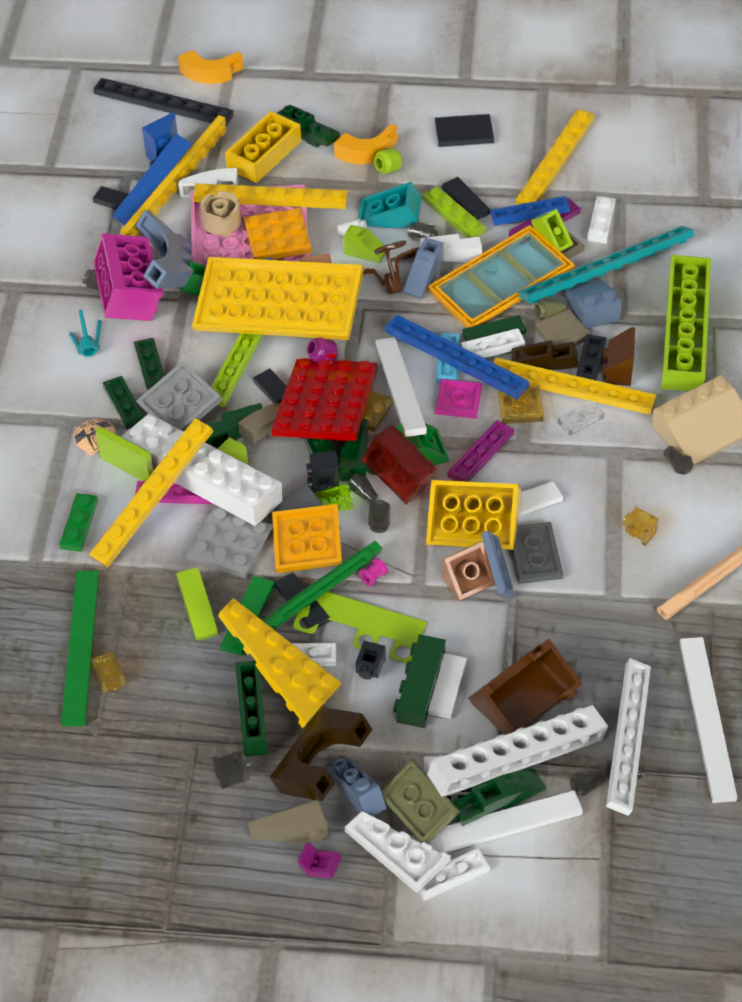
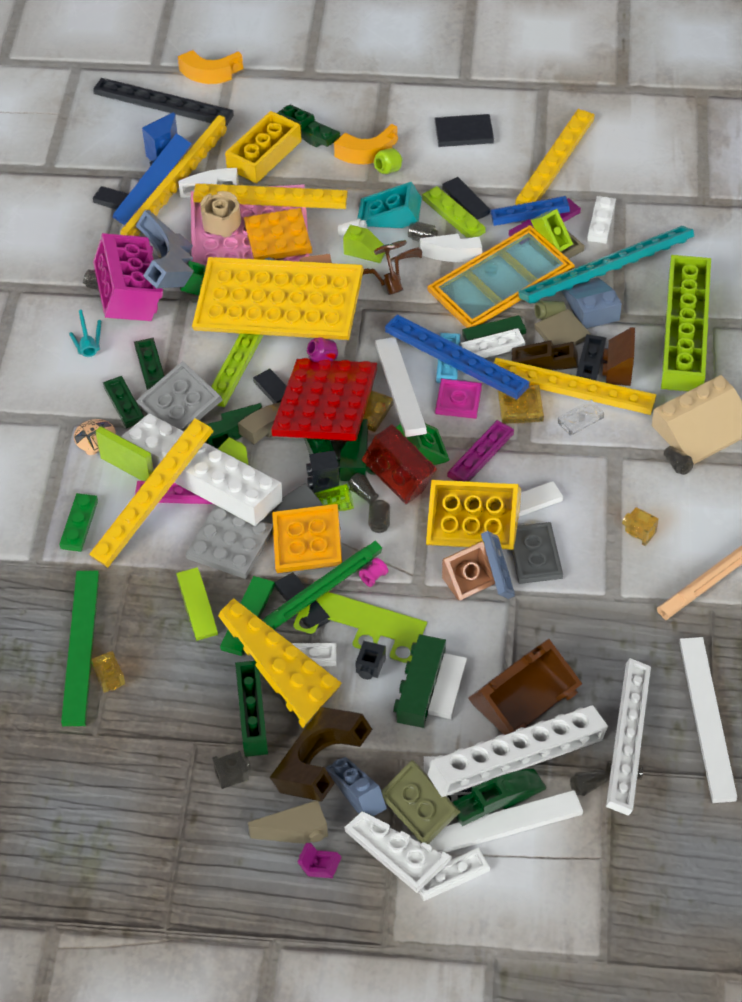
sand blue slope [403,237,444,299] -> none

